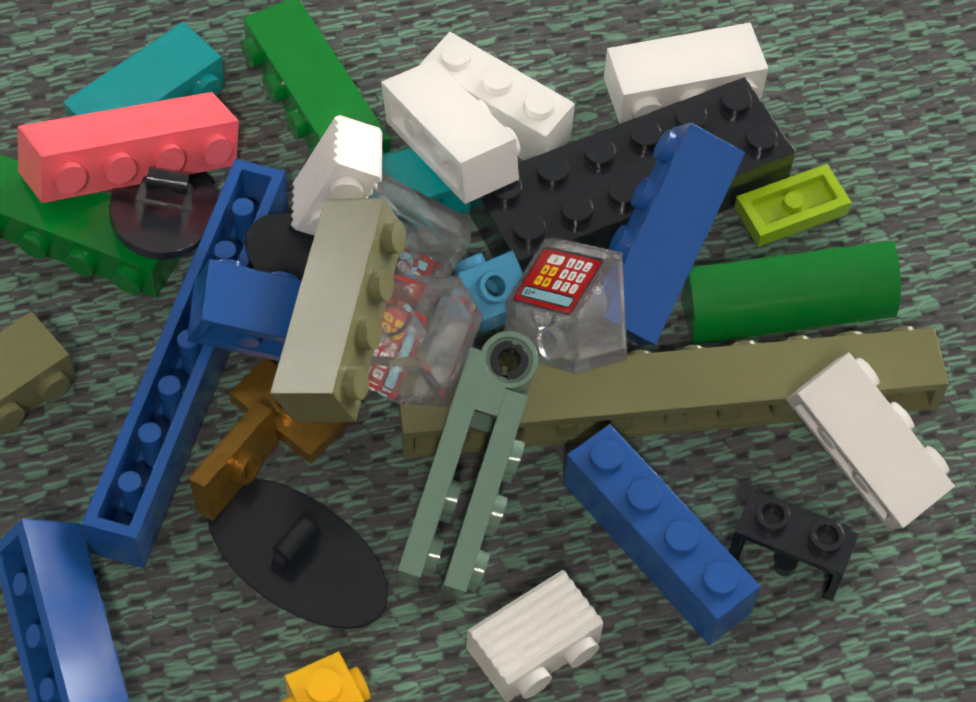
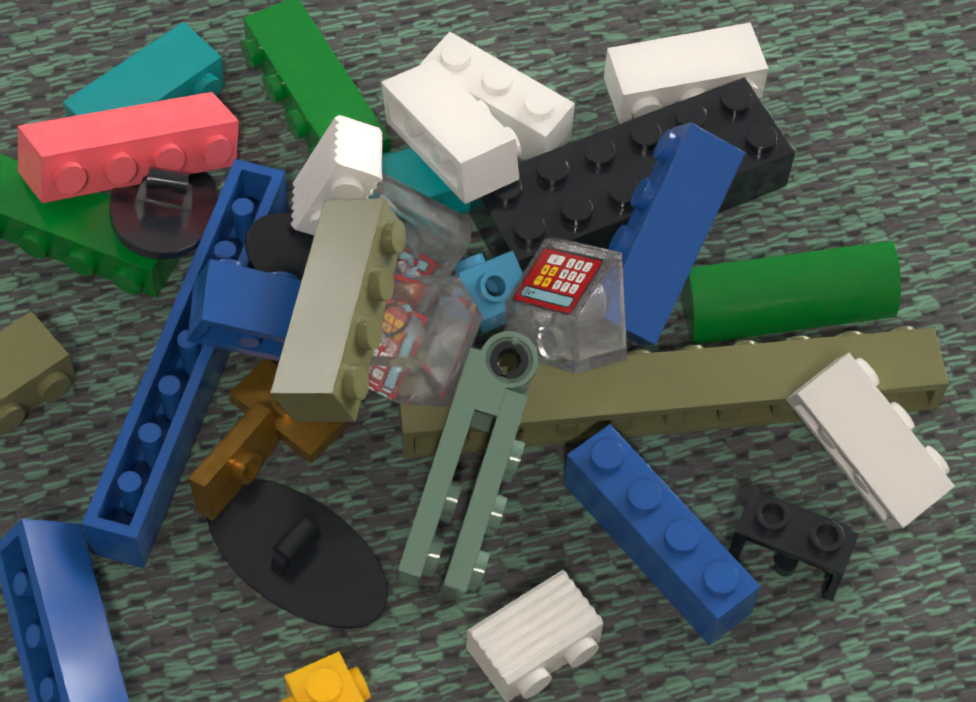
lime plate [734,164,852,247] -> none

